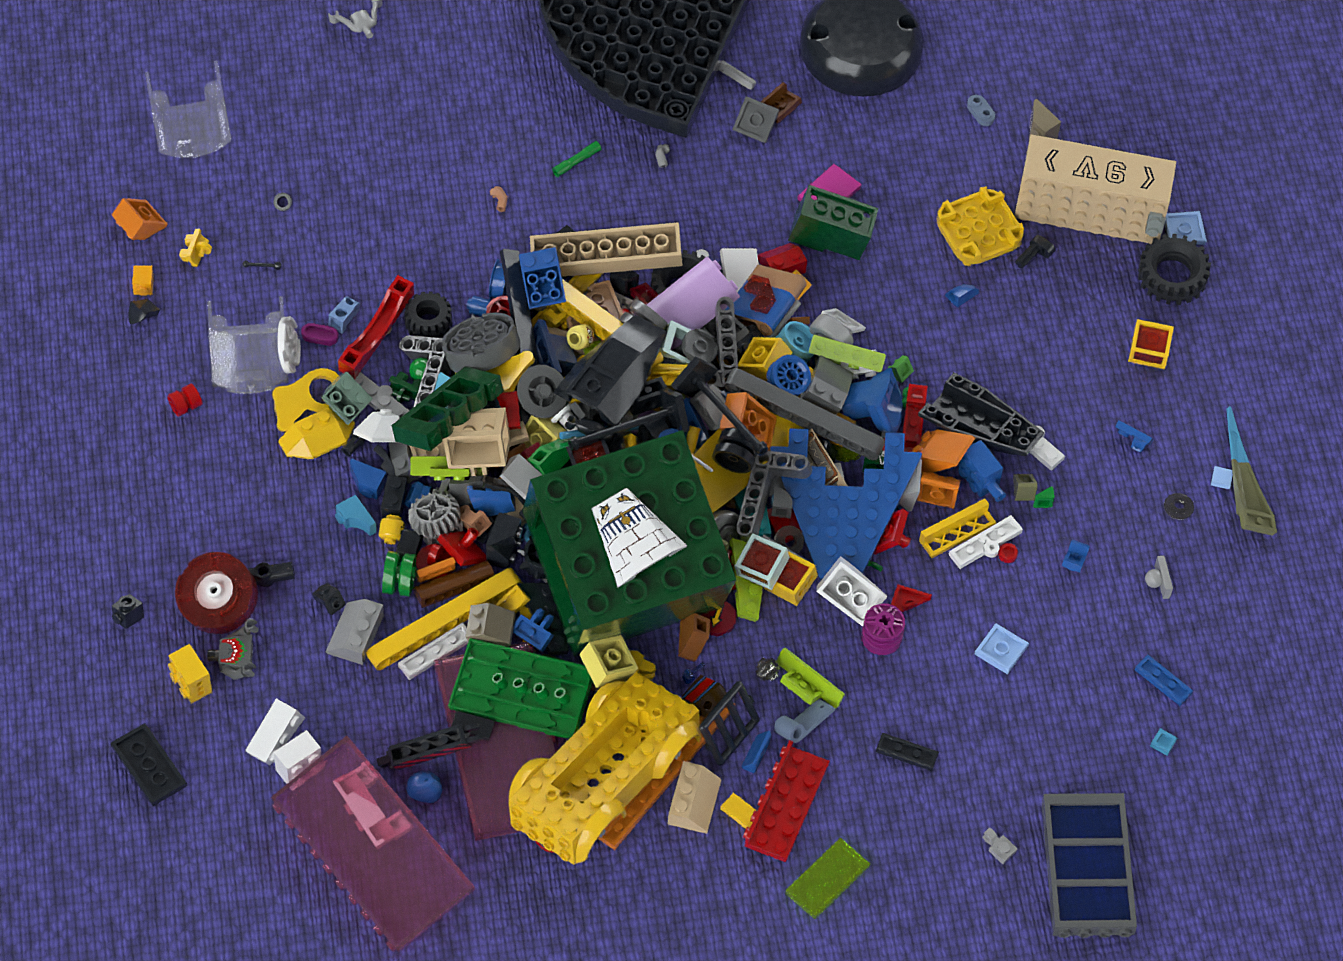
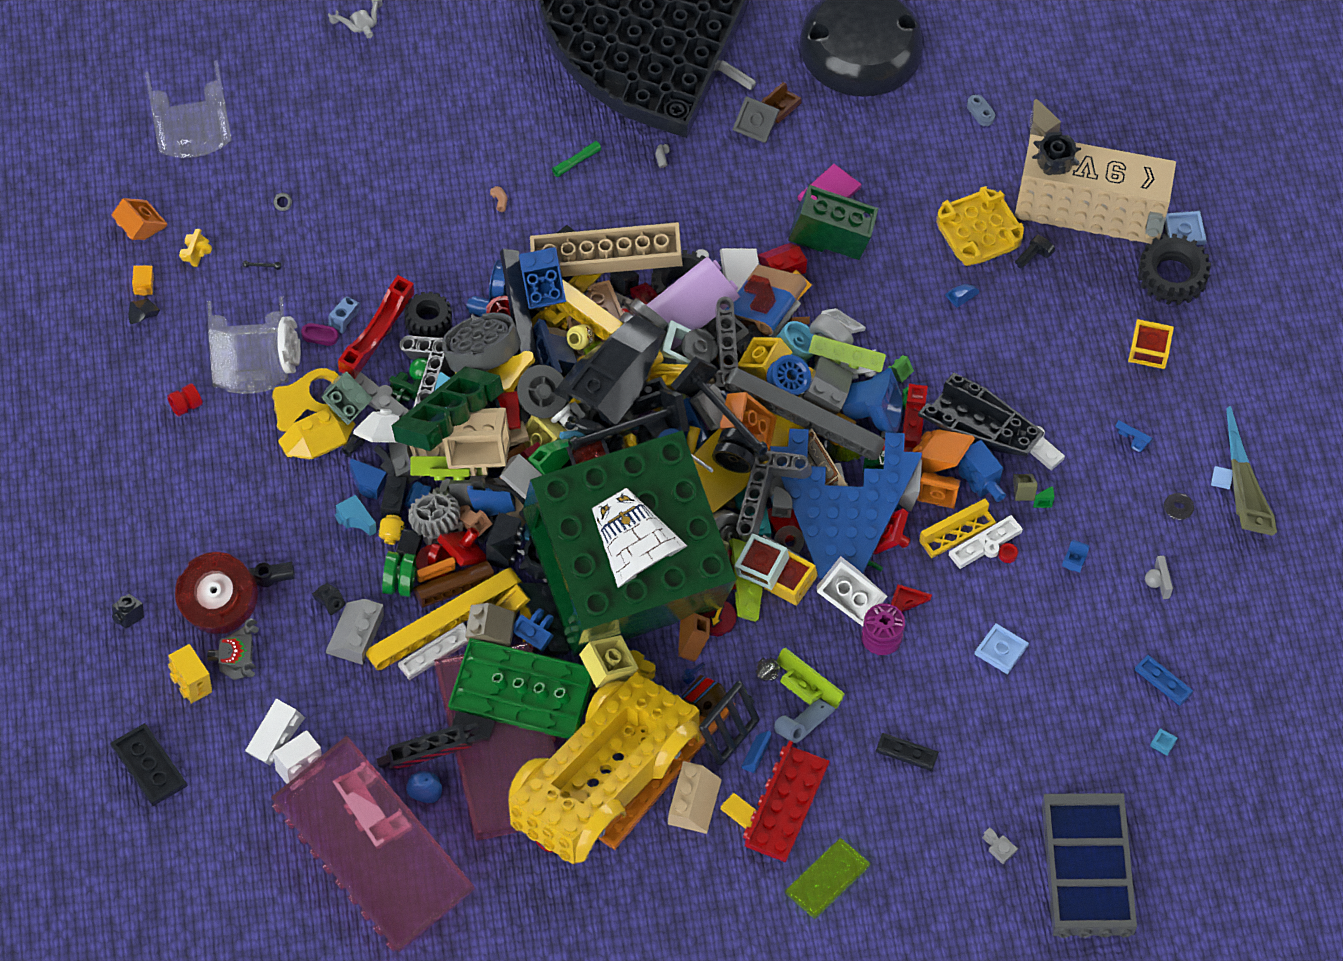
none -> black brick [1032,132,1081,176]

